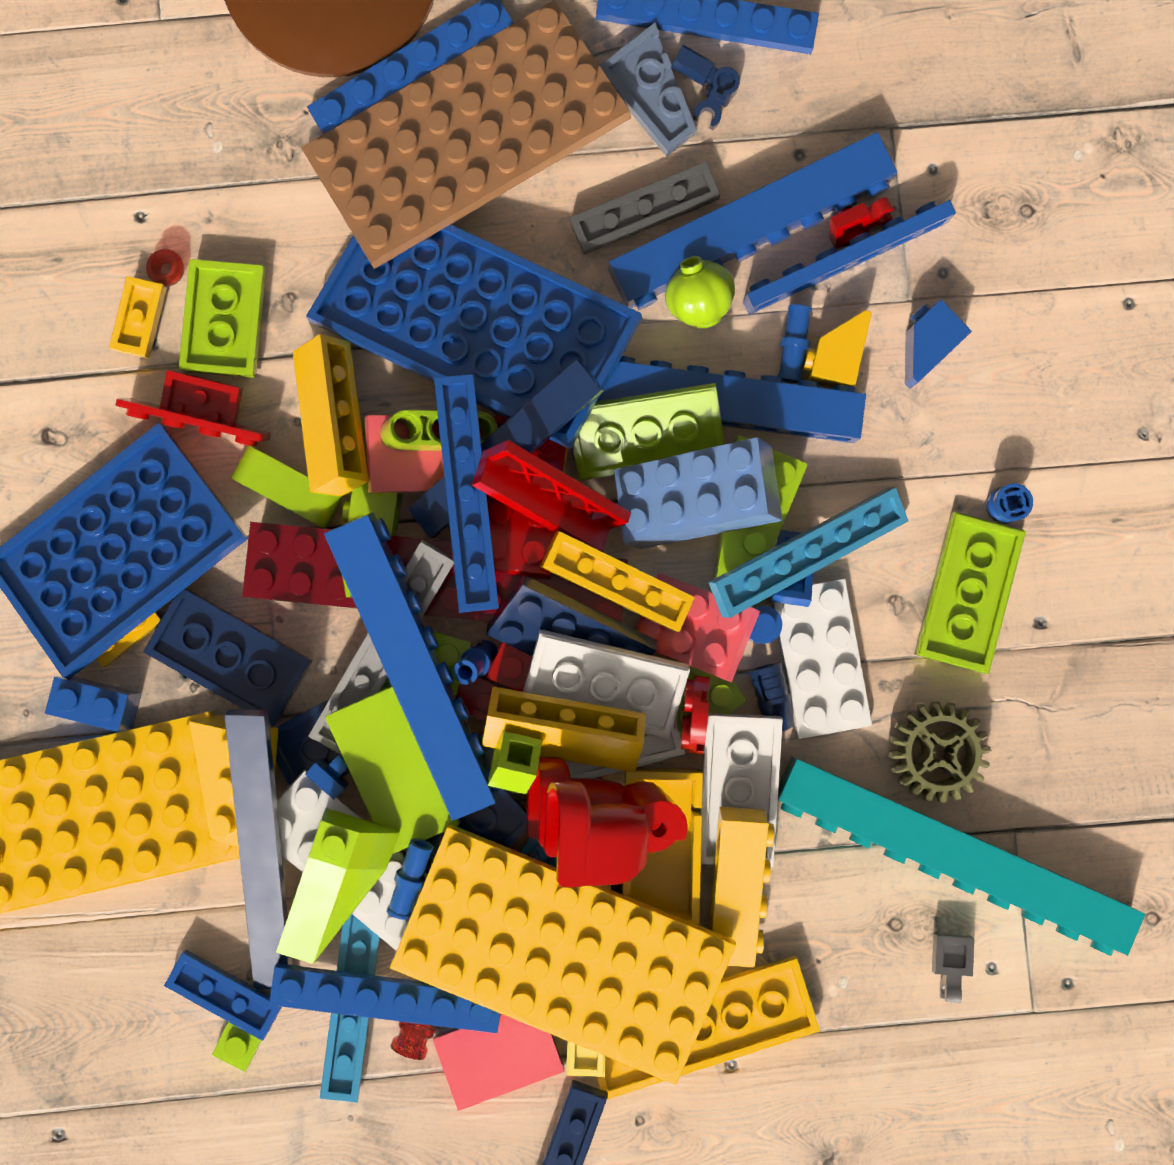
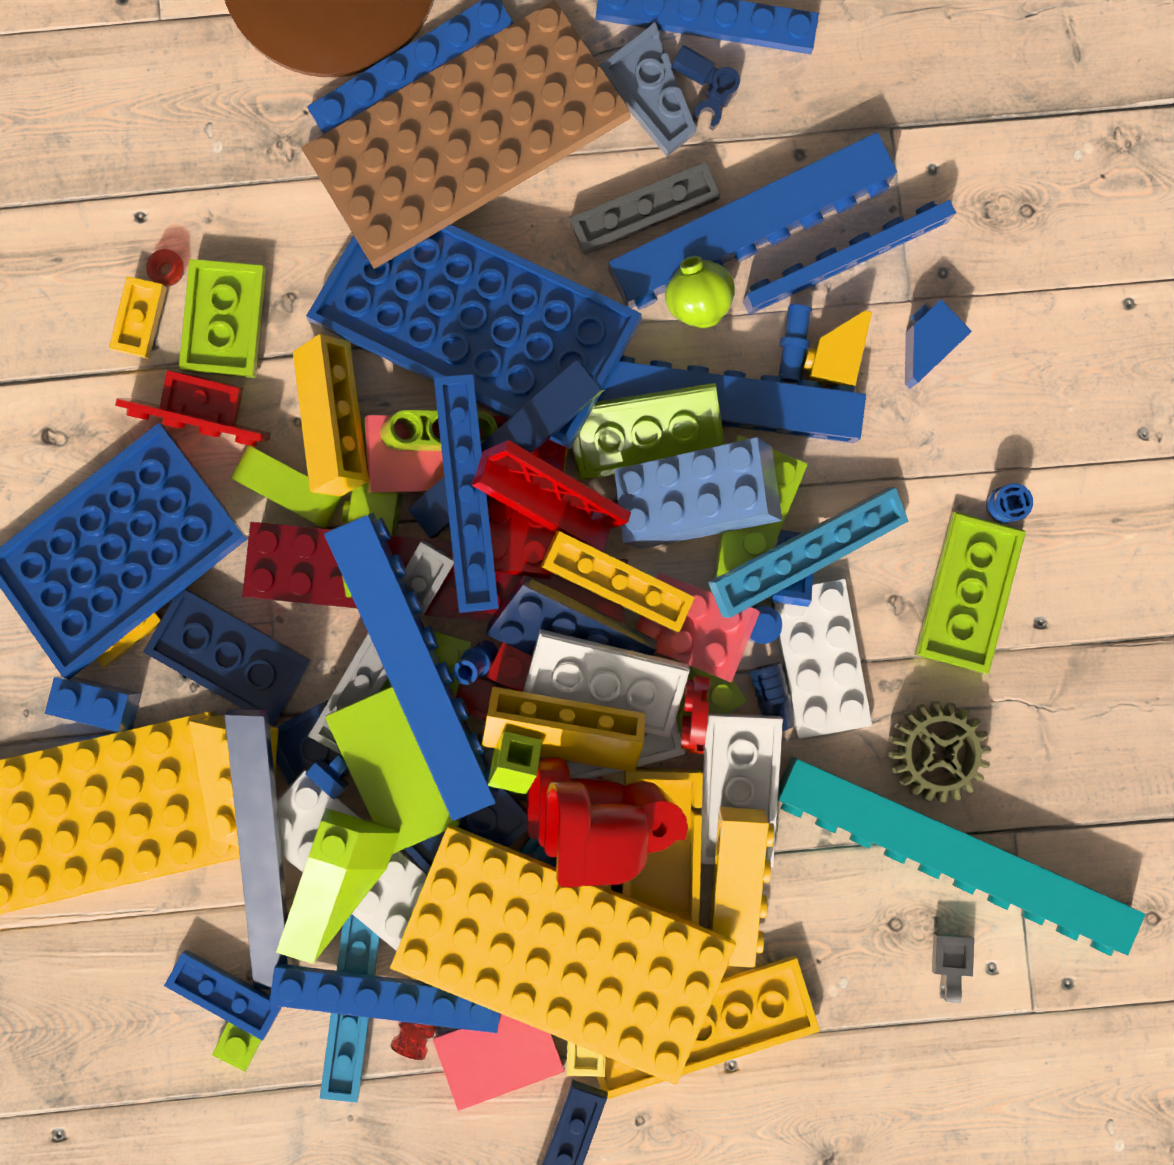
blue pin [386,838,434,920] -> none
red plate [829,197,894,249] -> none

